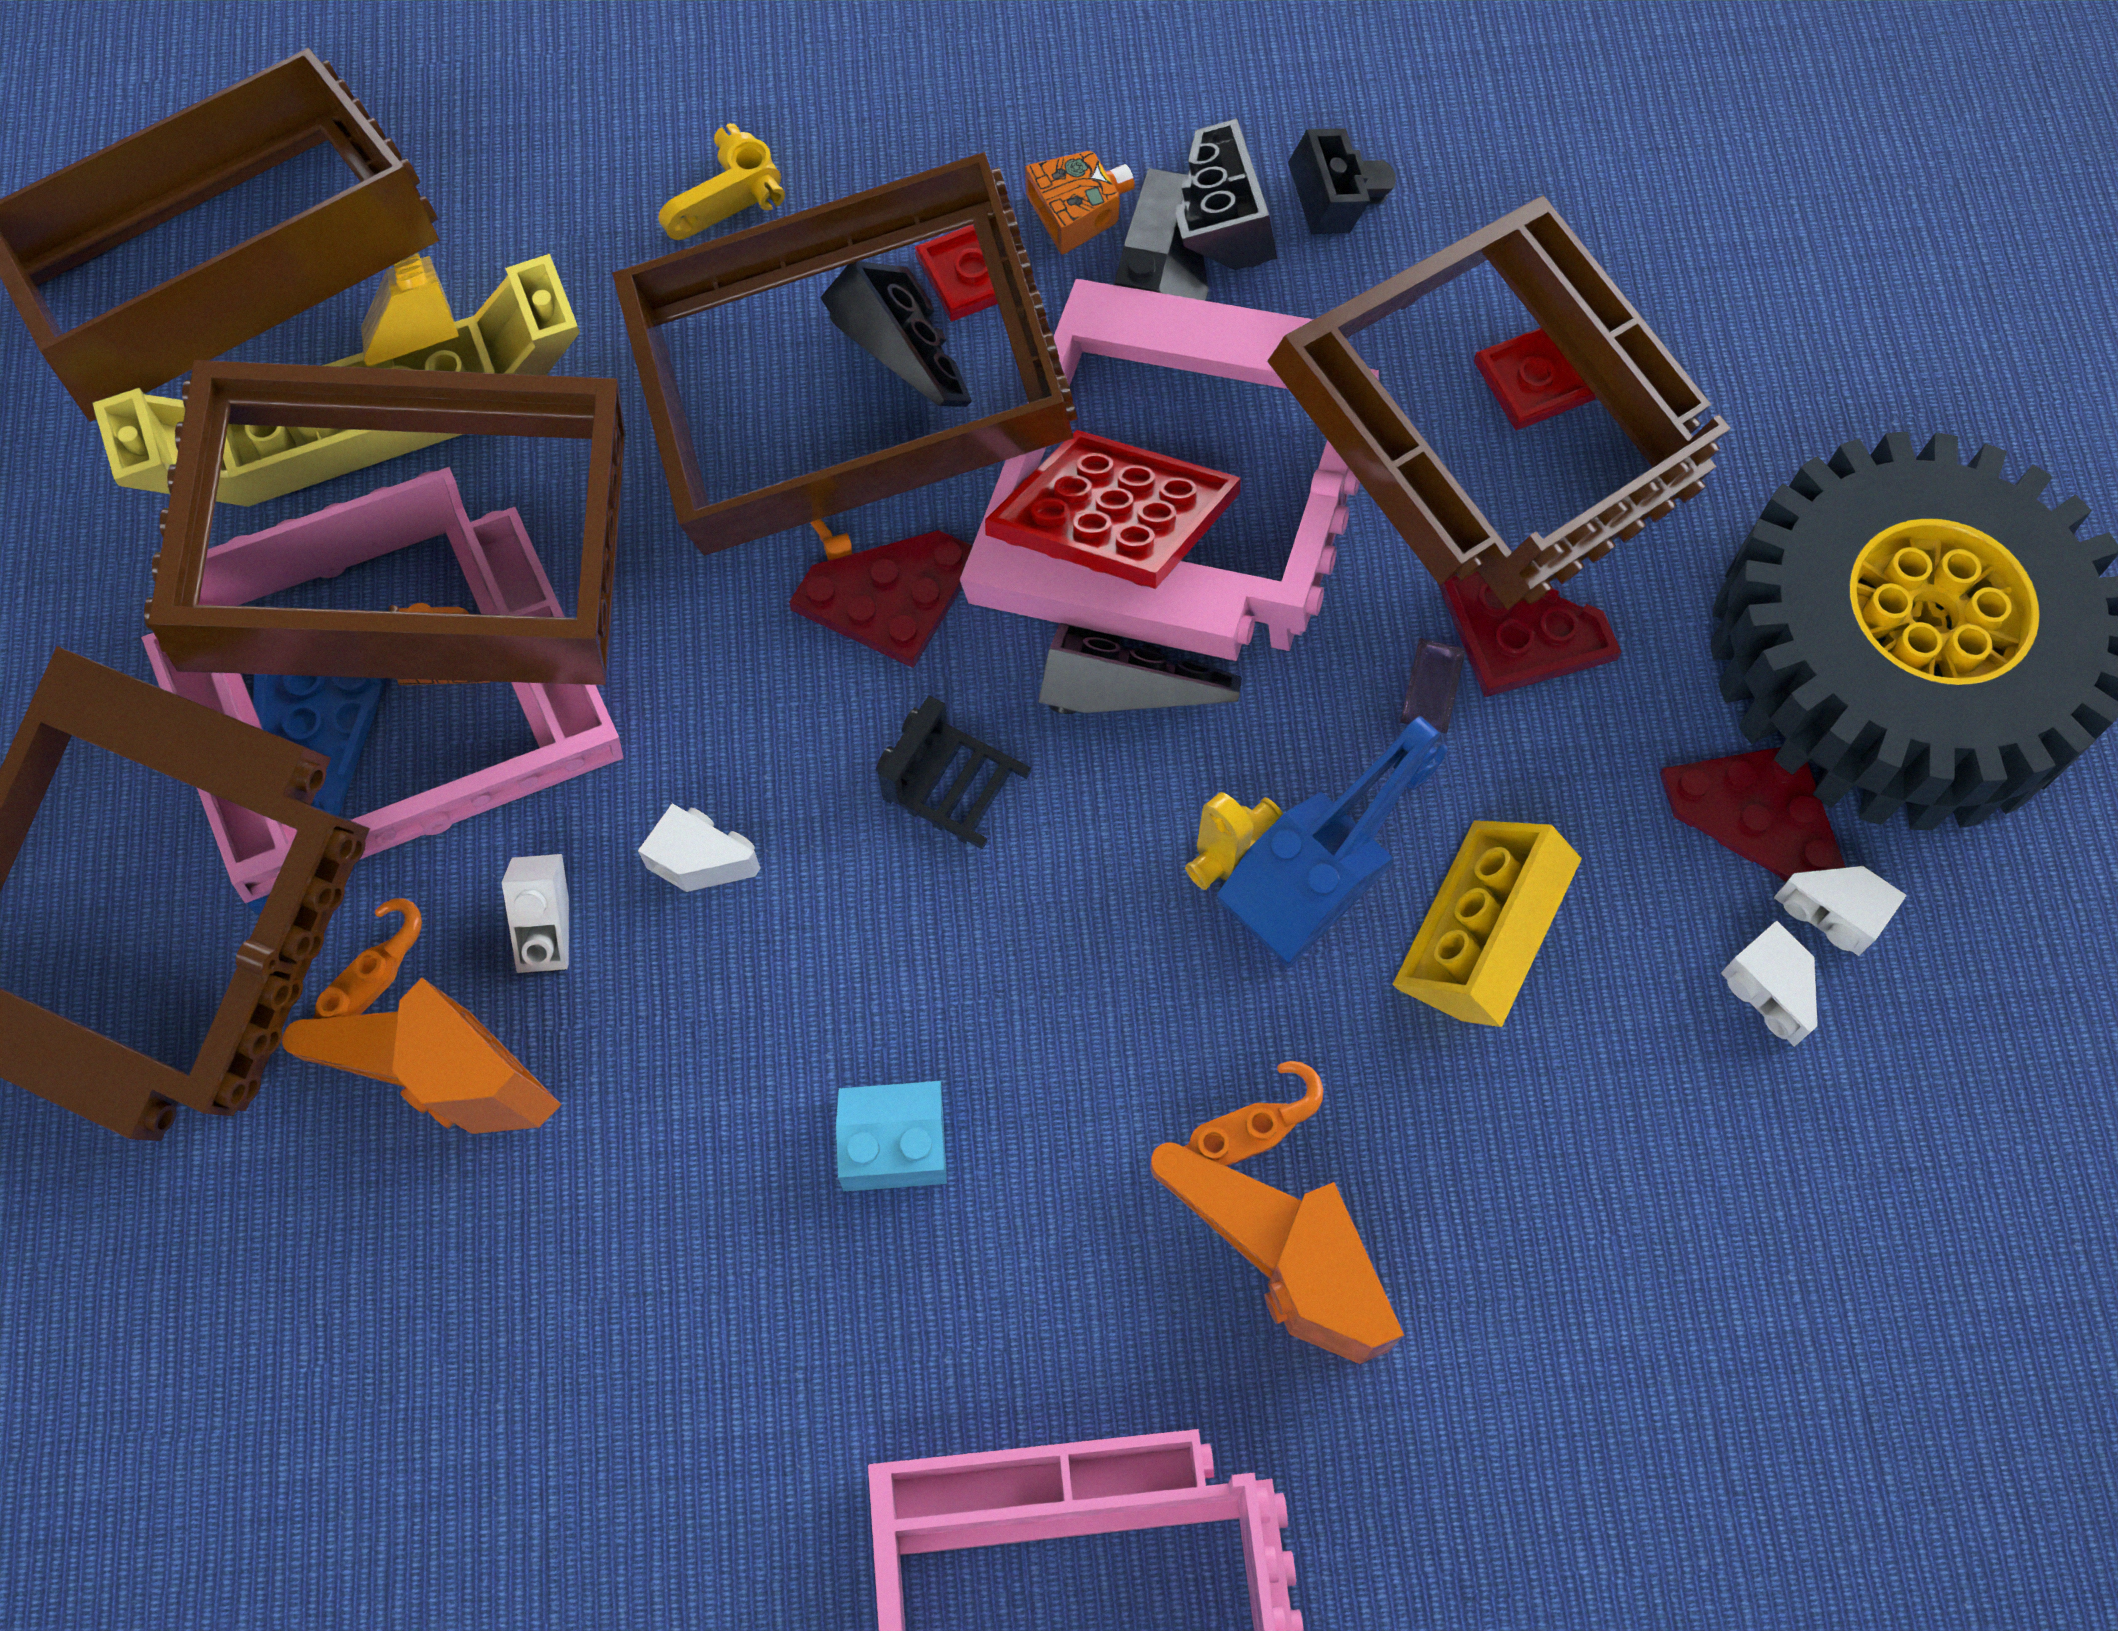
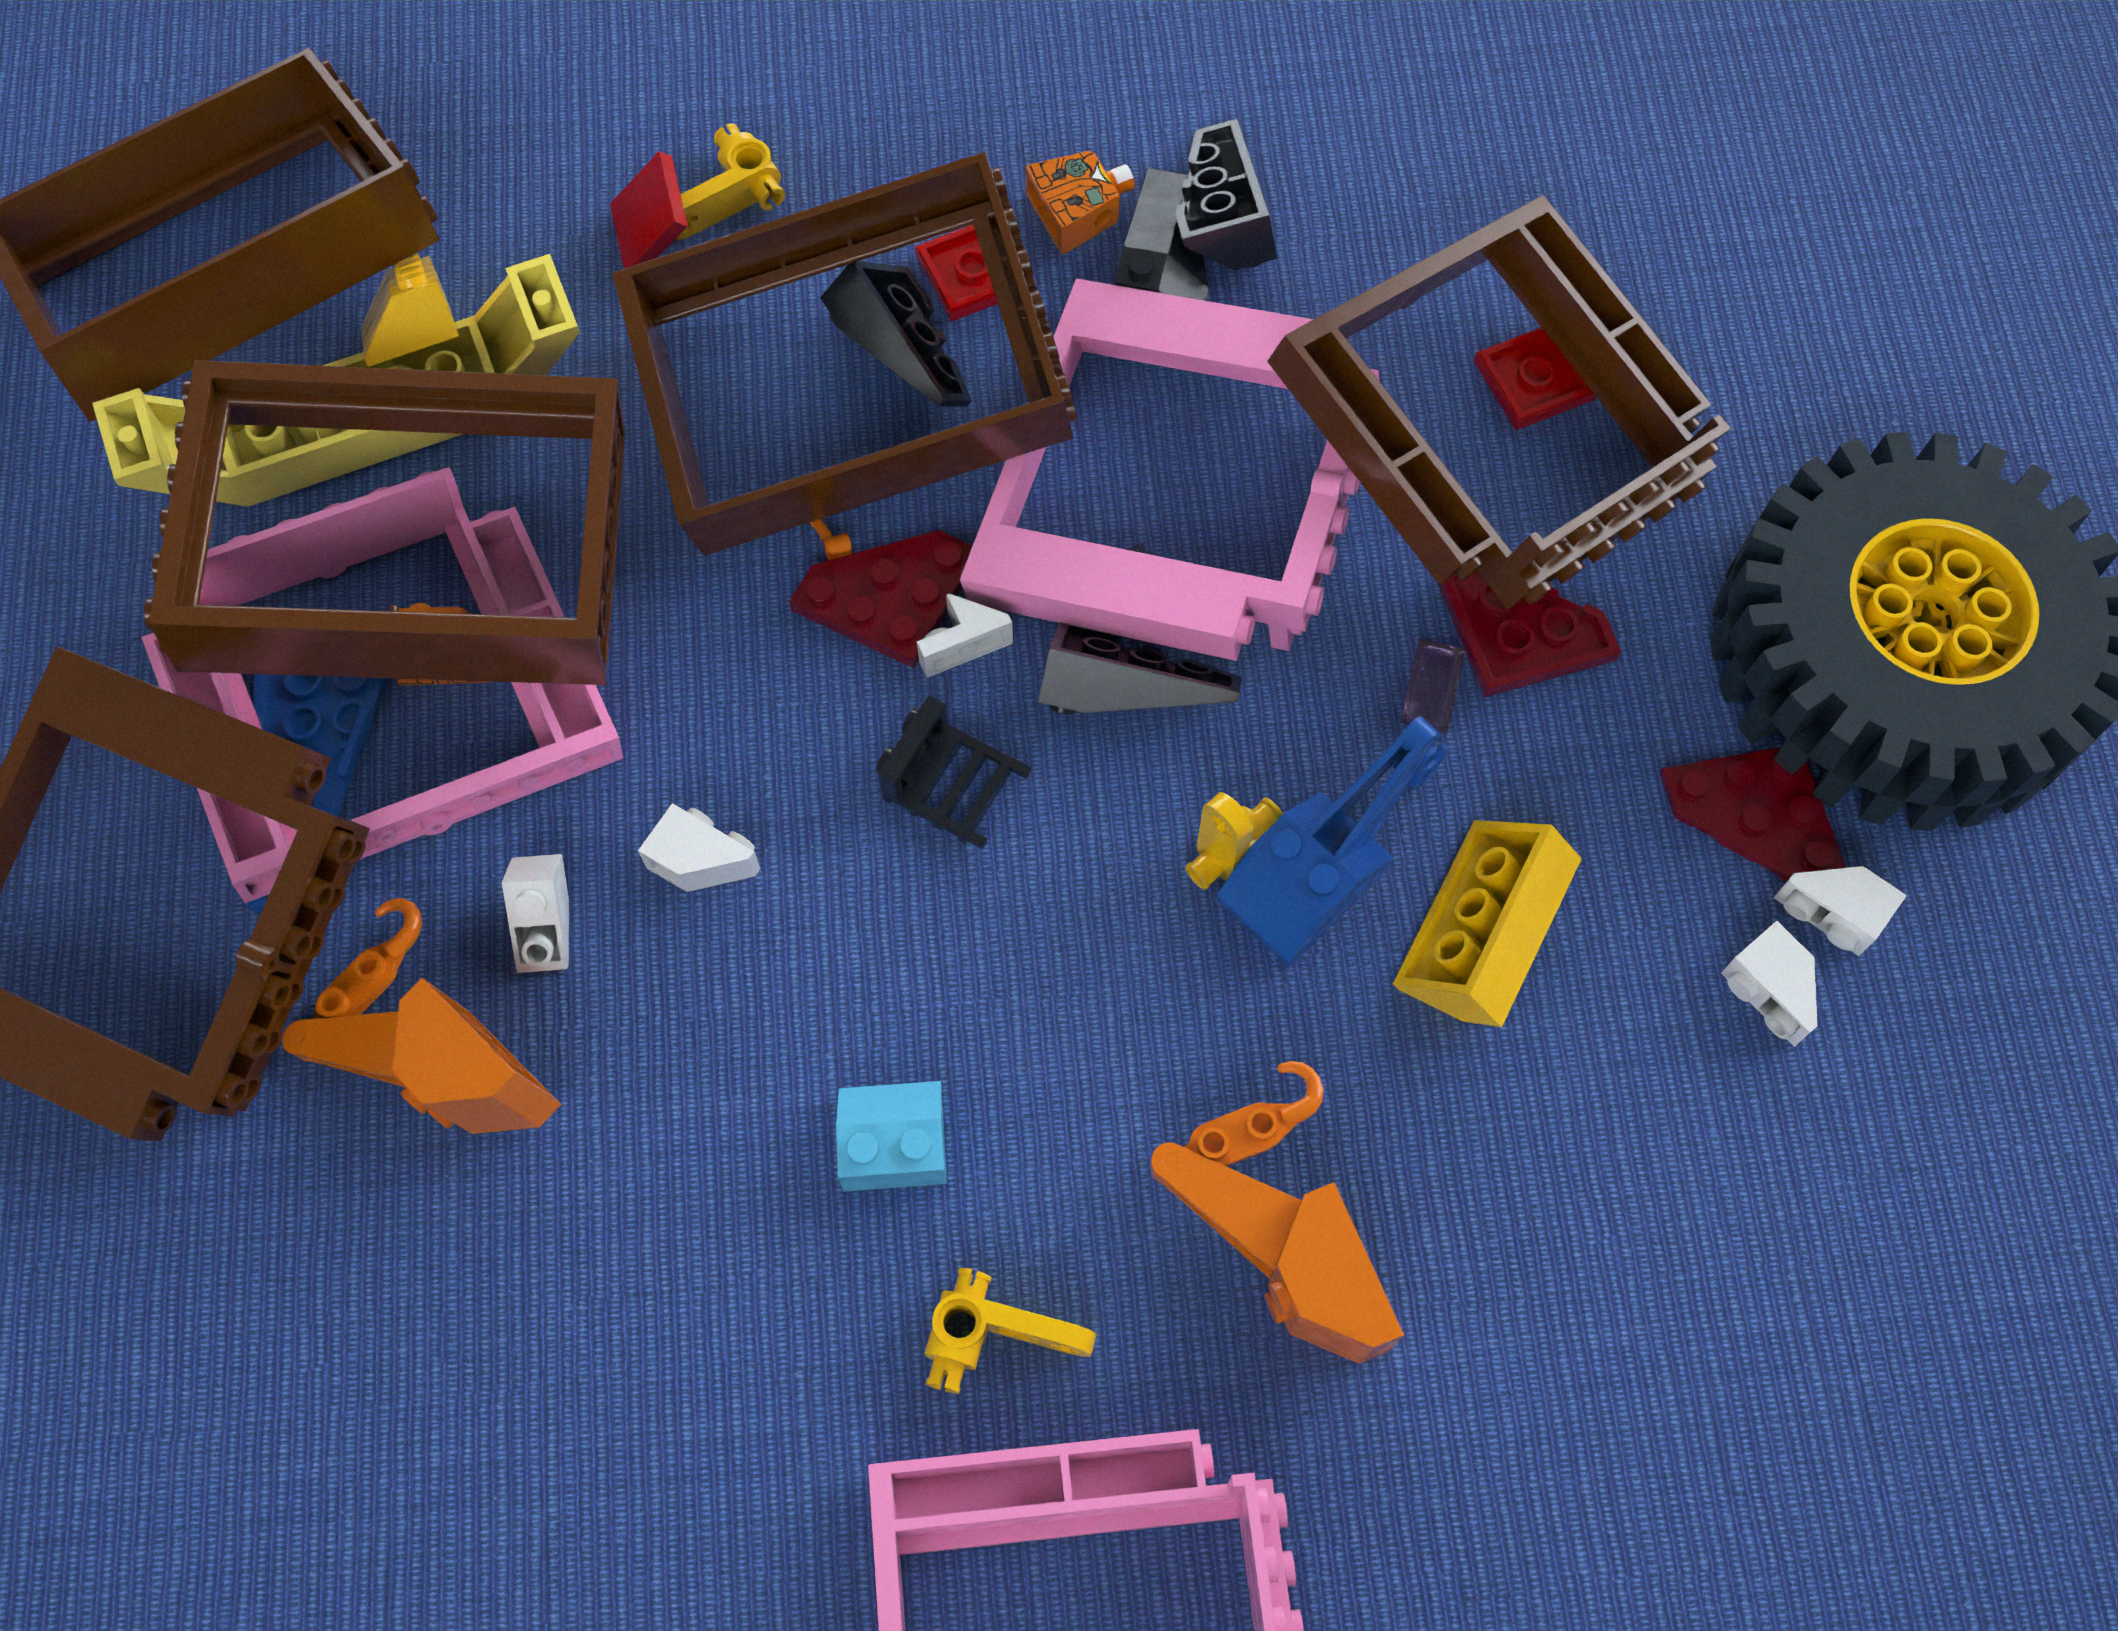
red plate [985,430,1241,589] -> none
black brick [1288,128,1396,235] -> none
none -> red tile [610,151,688,269]
none -> white slope [917,594,1013,678]
none -> yellow piece [924,1268,1097,1394]

